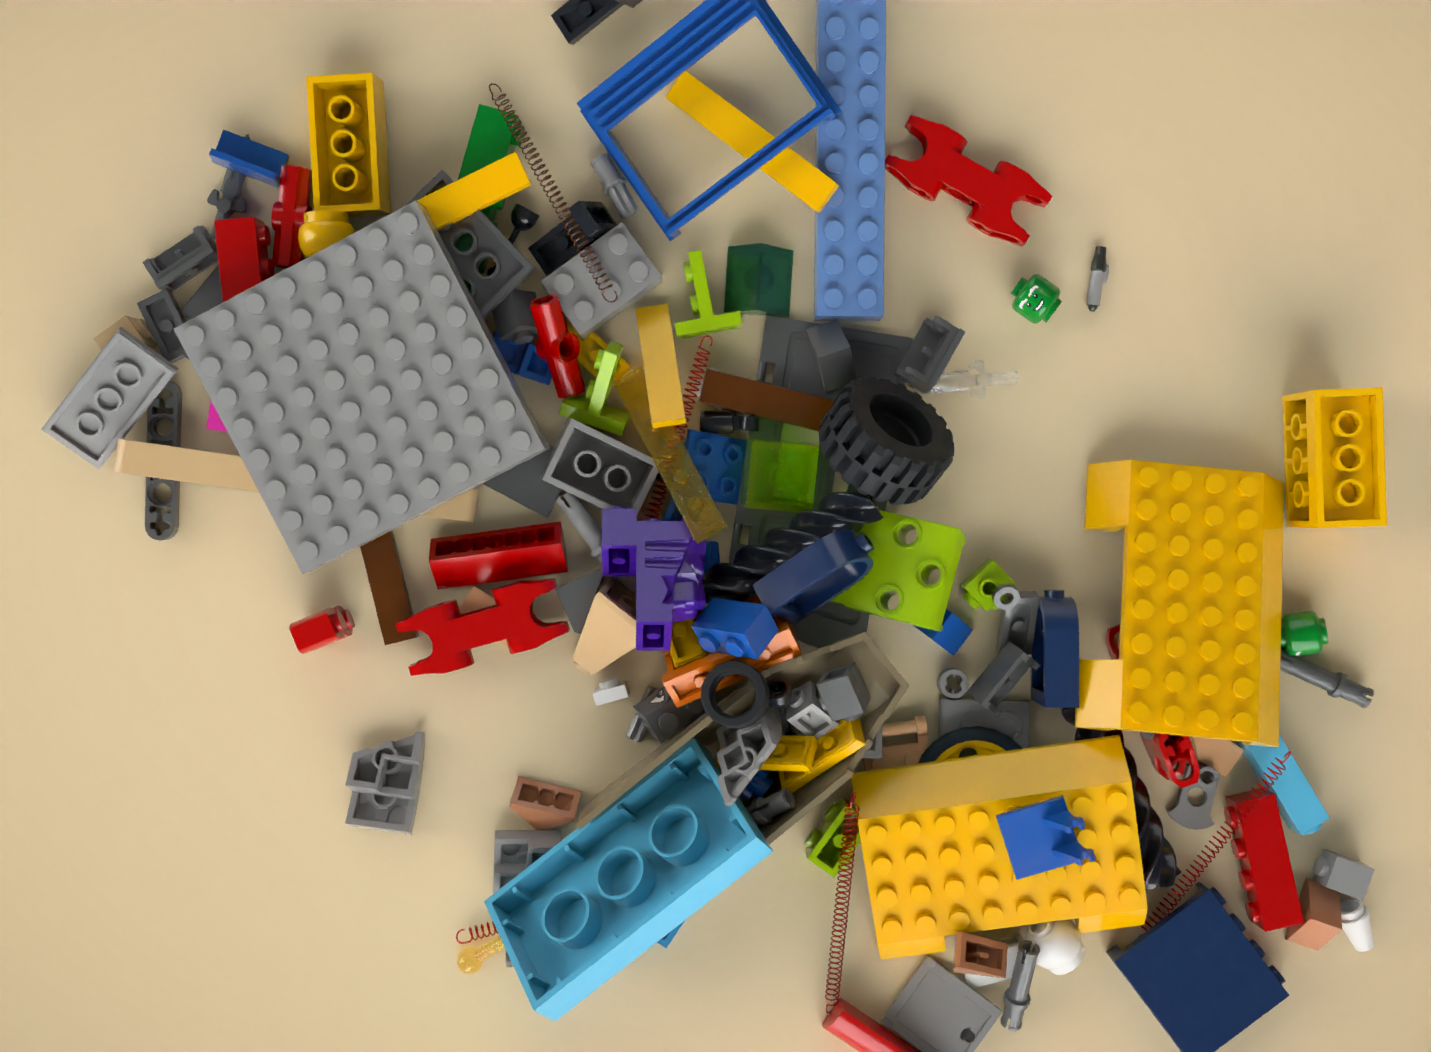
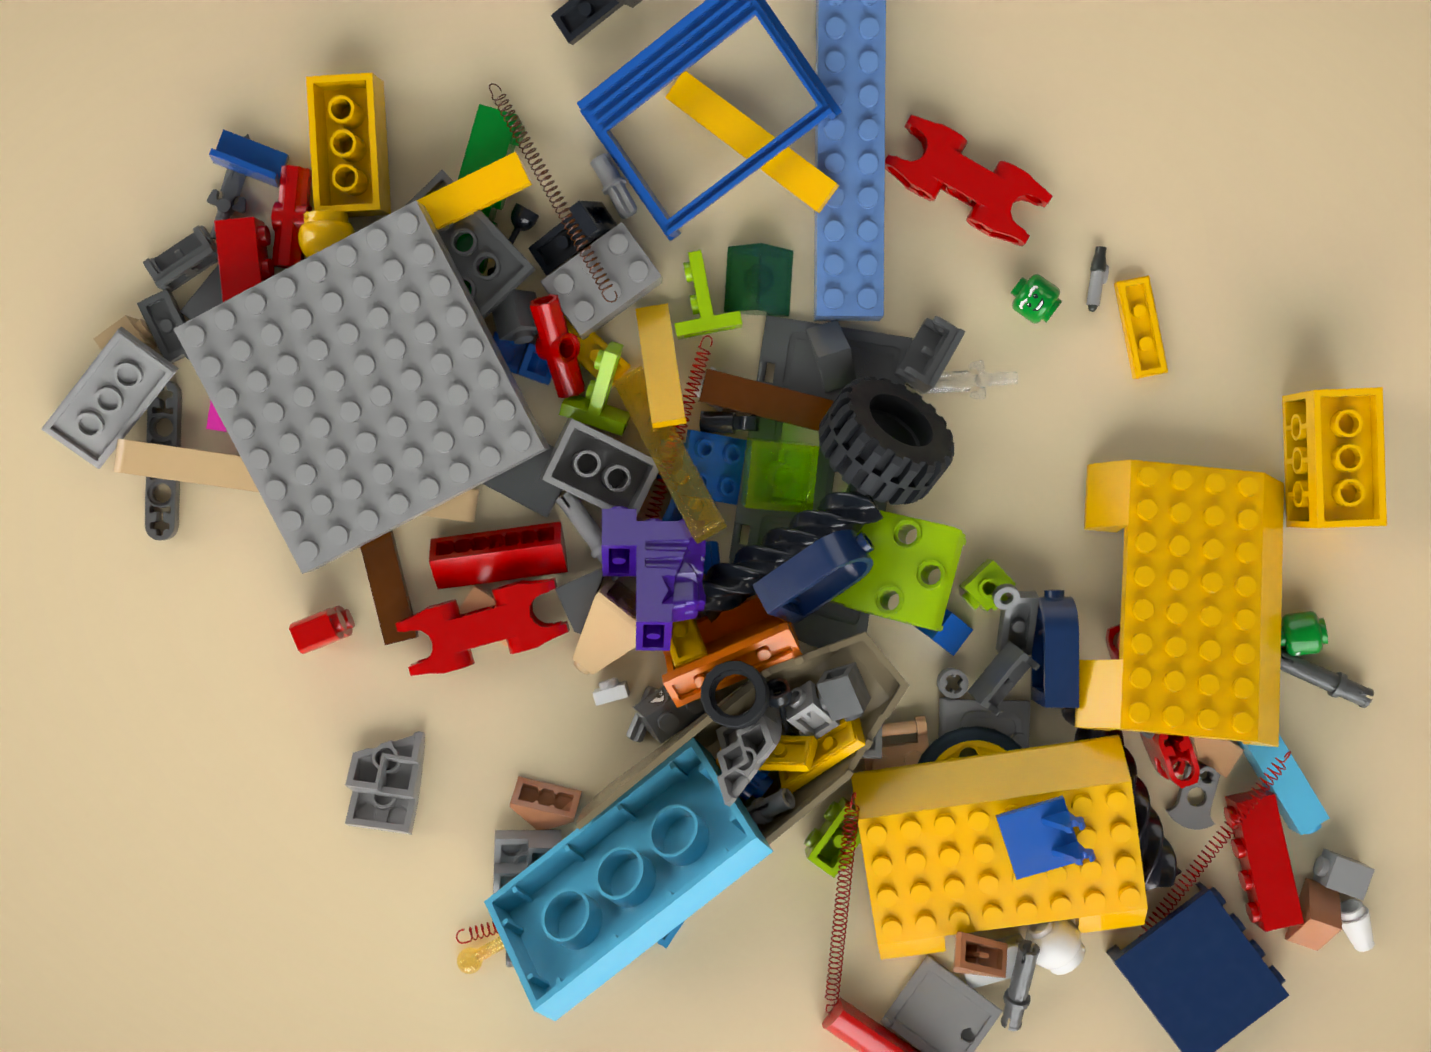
blue brick [691,598,779,659] -> none
none -> yellow tile [1114,275,1168,380]

